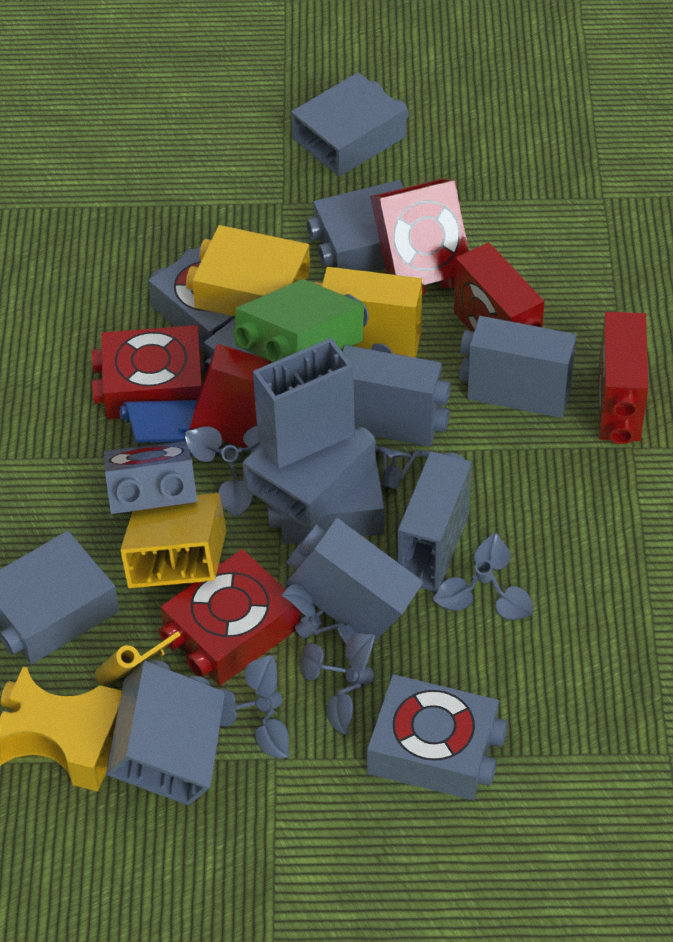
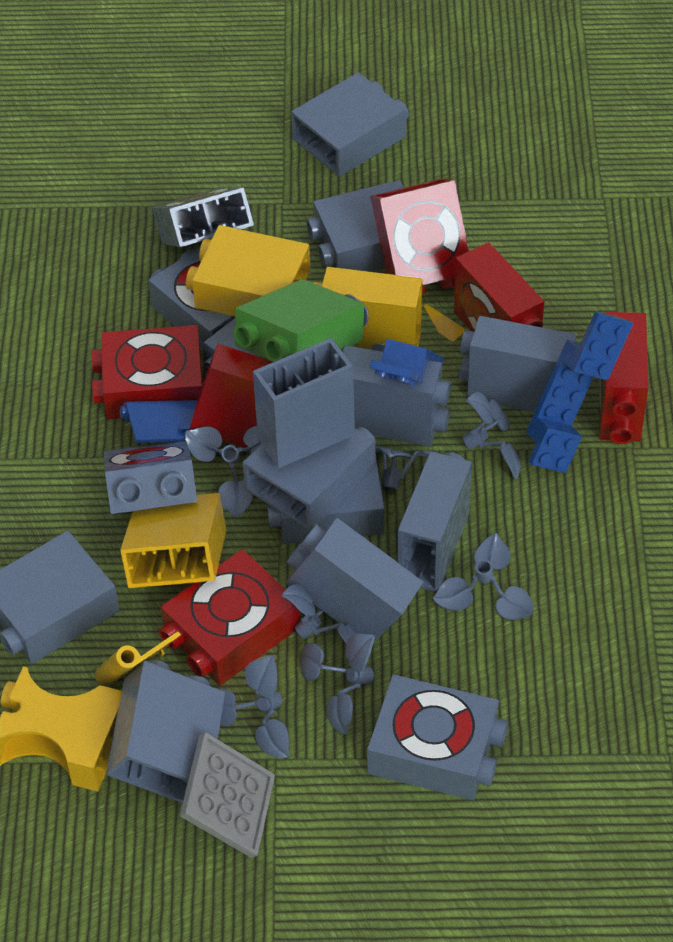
none -> sand blue brick [152,186,254,247]
none -> light grey plate [180,732,275,858]
none -> blue bracket [370,339,444,386]
none -> yellow sticker [424,304,466,342]
none -> sand blue plant [463,392,521,480]
none -> blue bracket [526,311,633,473]

